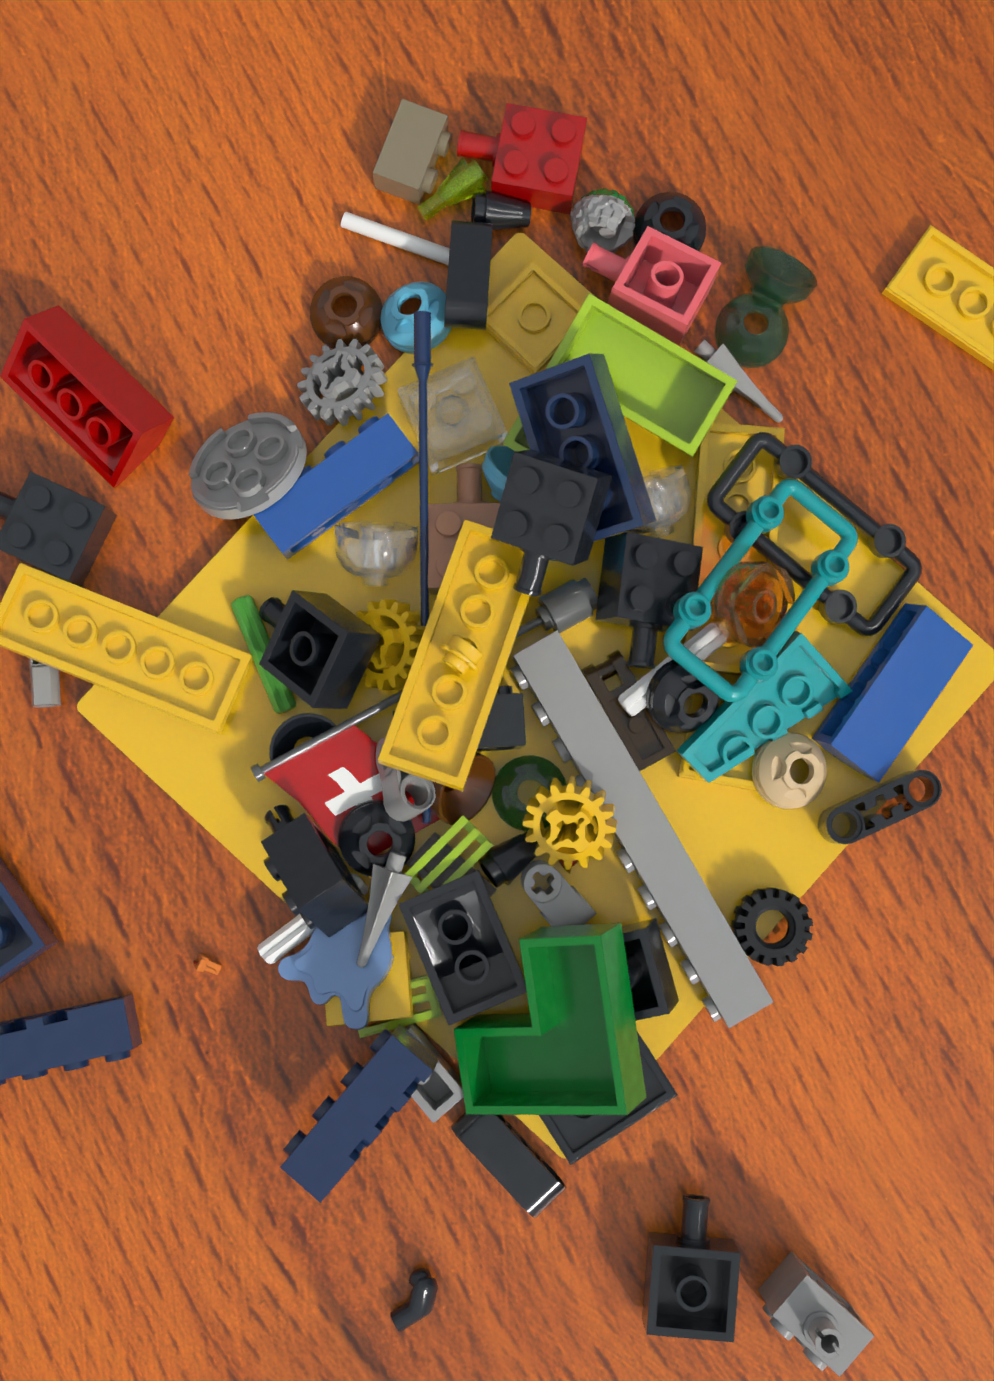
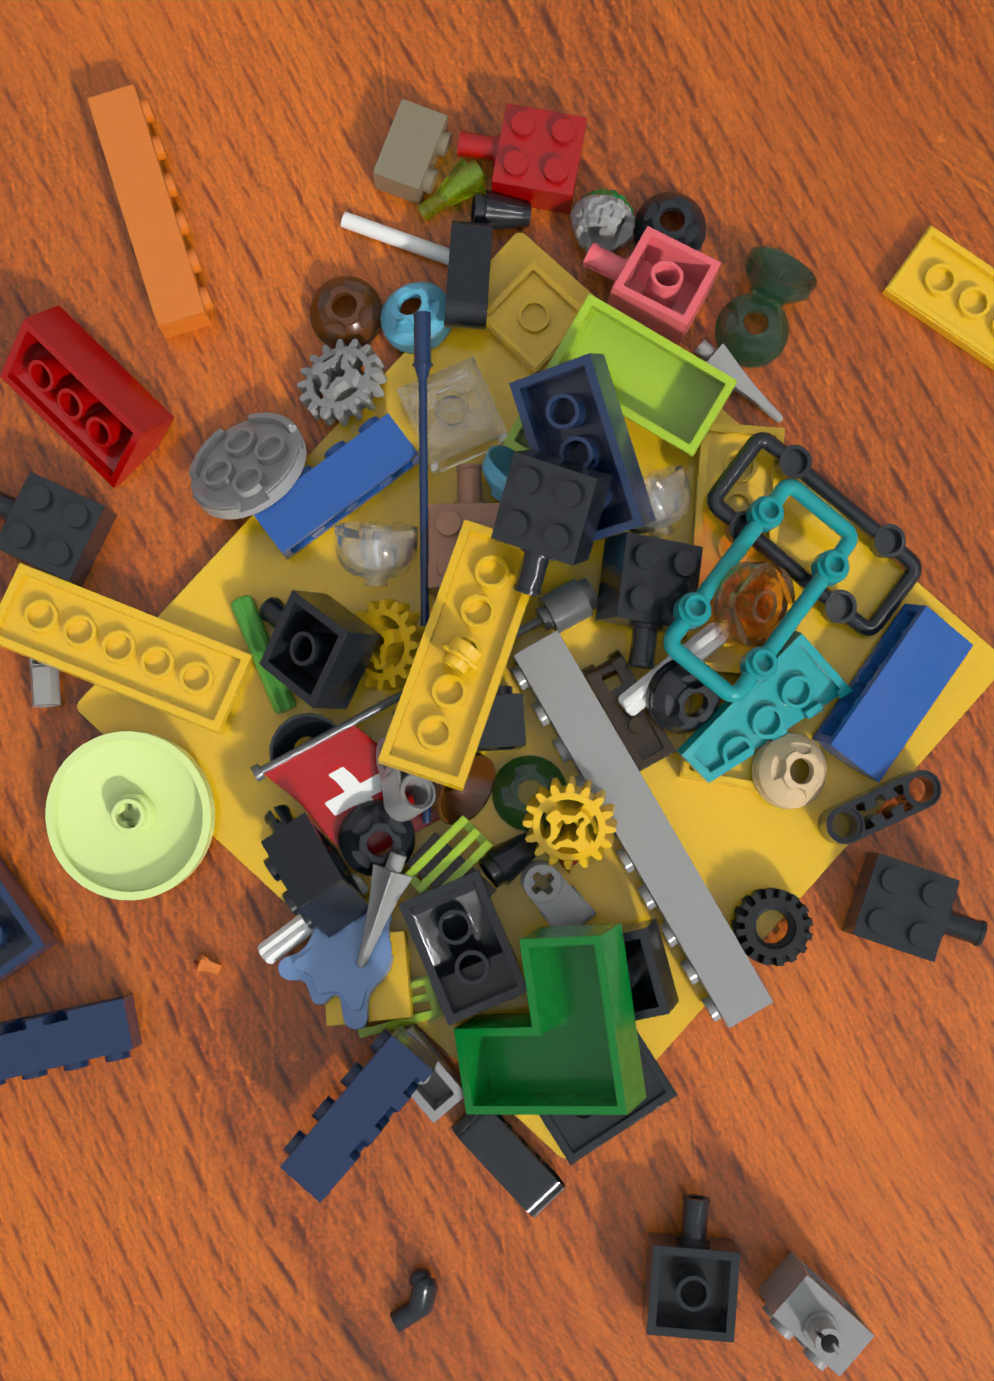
none -> yellowish green dish [45,731,215,900]
none -> orange brick [87,84,215,339]
none -> black brick [842,852,987,962]

